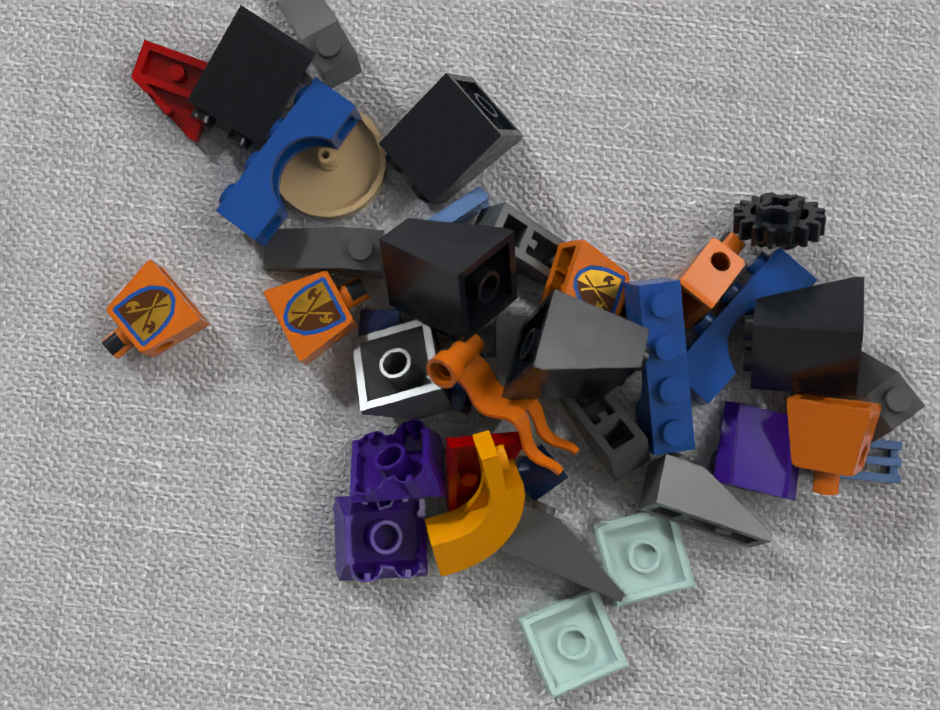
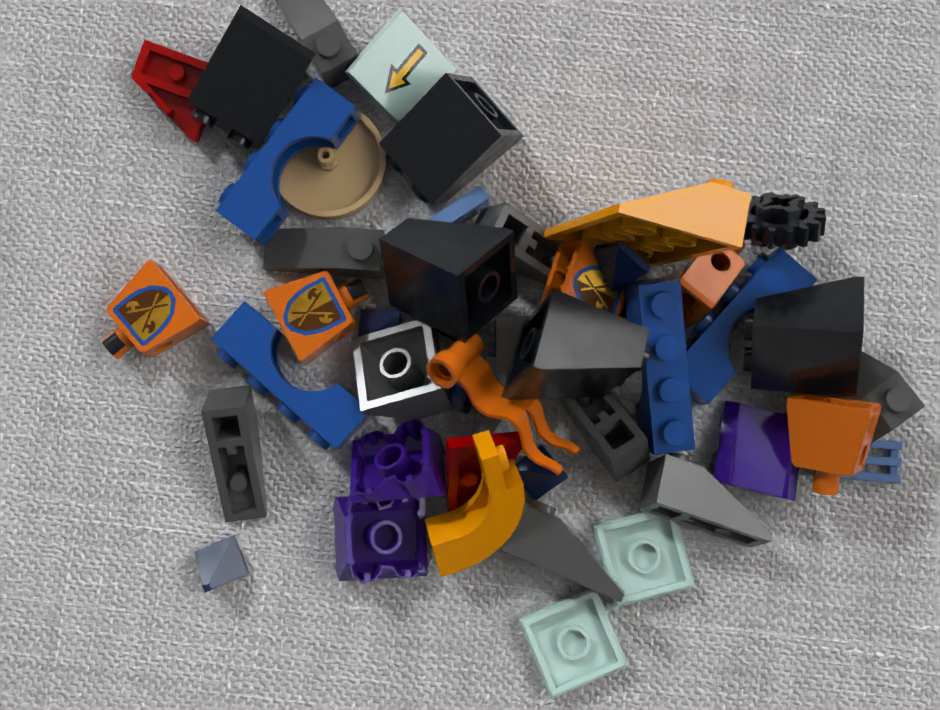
none -> slope [195,535,249,593]
none -> dark grey slope [201,385,267,522]
none -> blue arch [211,301,371,450]
none -> light aqua tile [345,11,456,124]
none -> light orange slope [544,179,751,267]
none -> dark blue slope [593,241,651,292]

